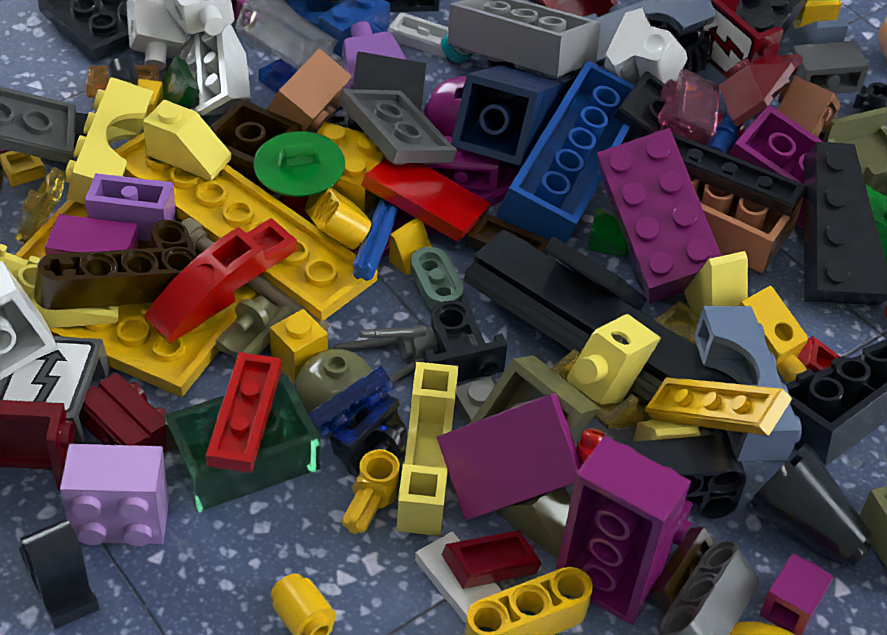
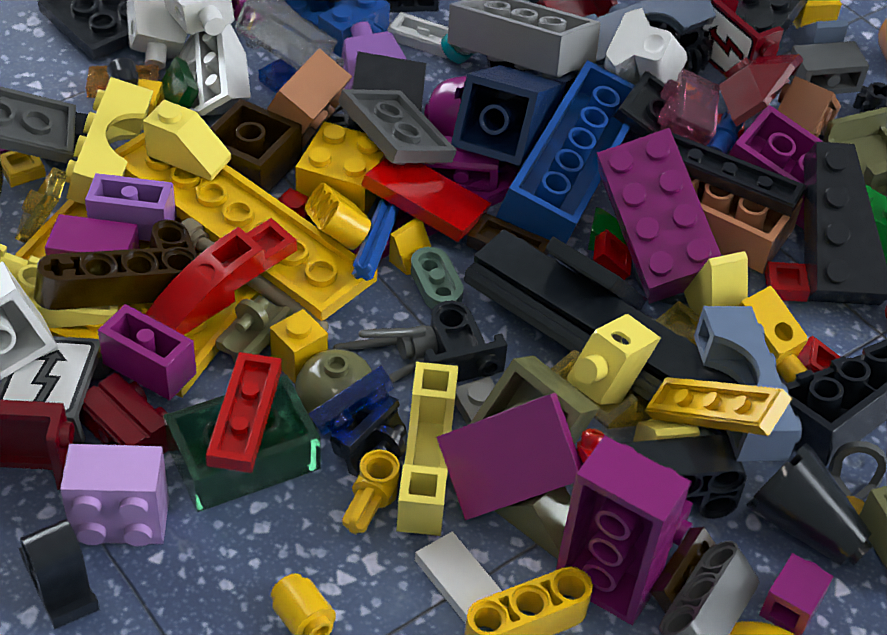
green shield [254,131,345,197] -> none
dark red tile [441,530,542,589] -> none
none -> magenta brick [97,304,197,401]
none -> red plate [593,229,632,280]
none -> red plate [764,262,811,302]
none -> dark grey piece [828,441,887,514]

